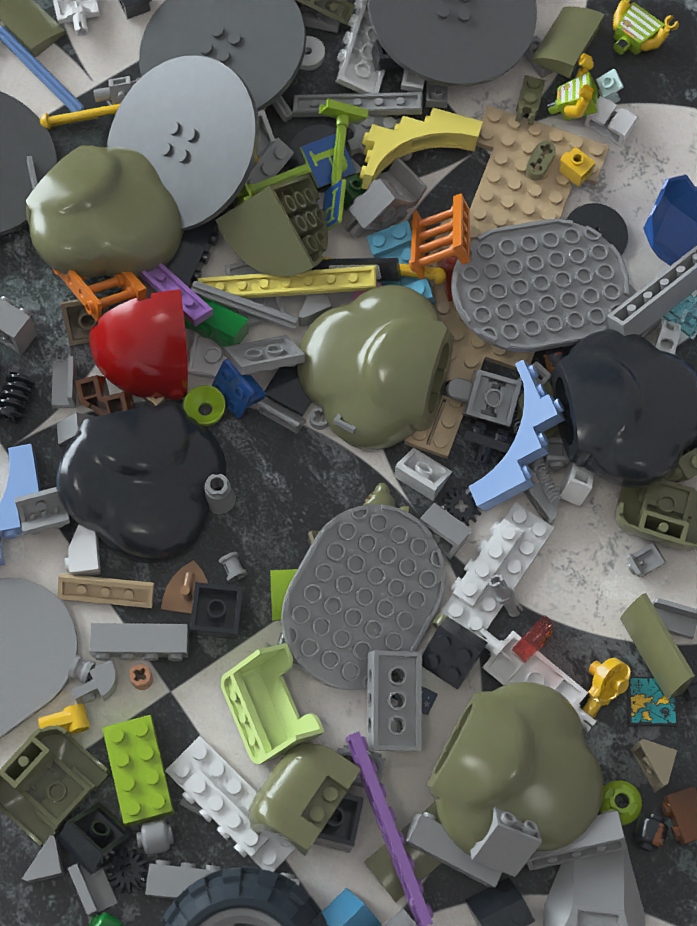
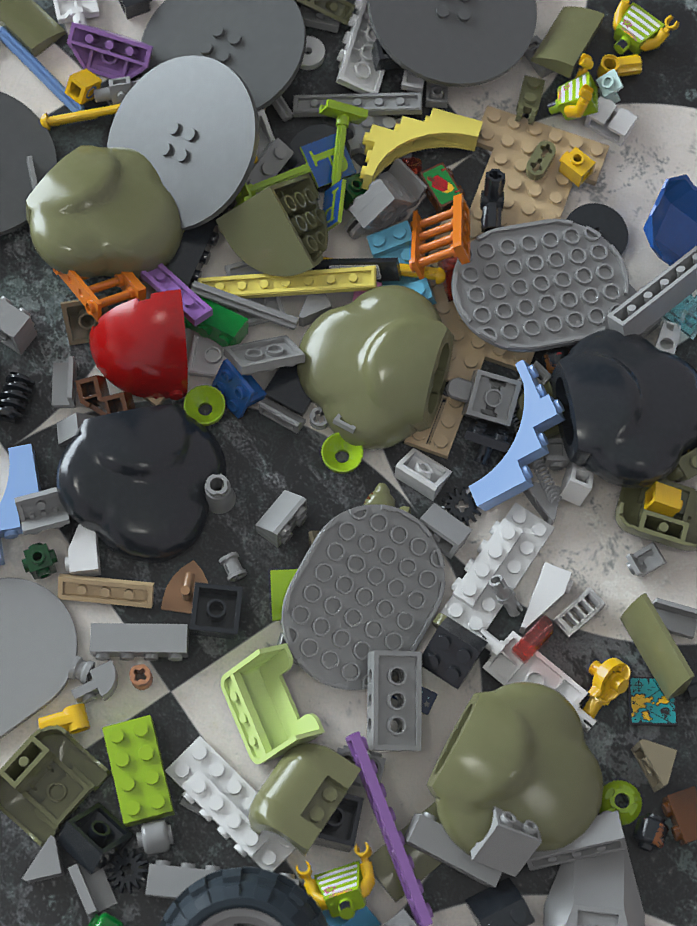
none -> dark green brick [22,543,58,580]
none -> yellow brick [65,68,102,105]
none -> medium lavender wedge [67,22,153,79]
none -> light grey slope [255,490,308,548]
none -> torso [296,842,375,920]
none -> lime piece [321,432,363,474]
none -> clear red tile [402,157,422,174]
none -> brick [419,162,465,214]
none -> black piece [480,169,505,232]
none -> white slope [519,562,573,634]
none -> light grey slope [553,587,606,638]
none -> yellow piece [597,54,642,78]
none -> yellow brick [644,481,683,518]

